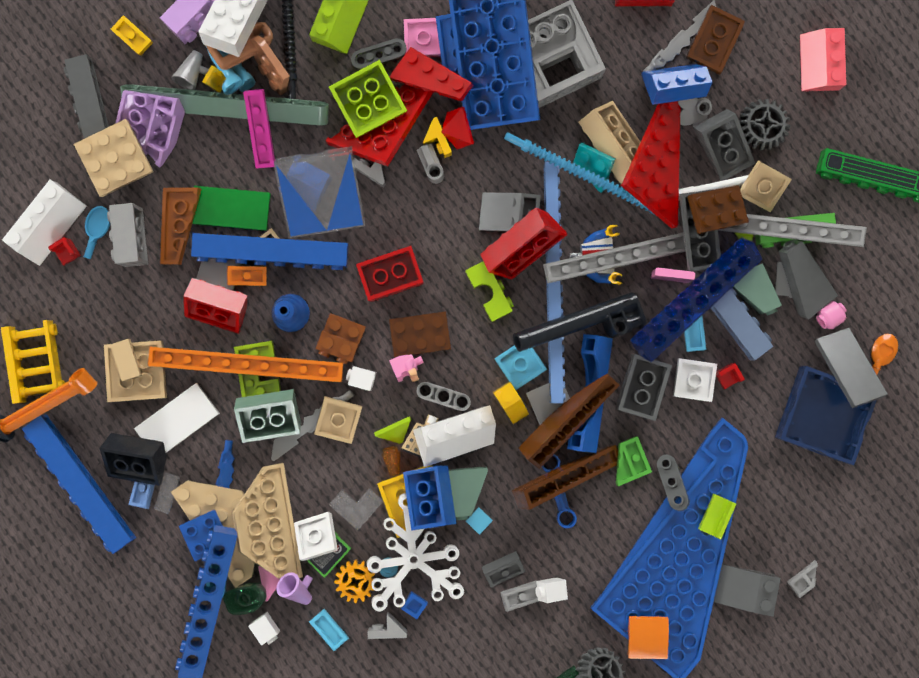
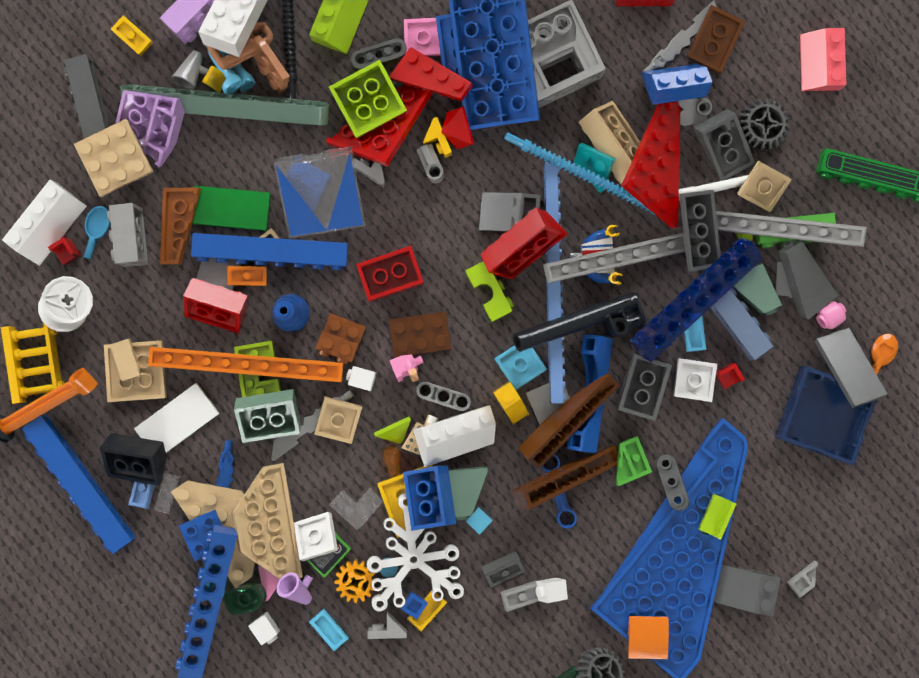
dark pink plate [243,89,276,168] -> none
bright pink tile [651,268,695,283] -> none
reddish brown plate [687,185,749,234] -> none
none -> white piece [38,276,93,332]
none -> yellow tile [407,589,447,631]

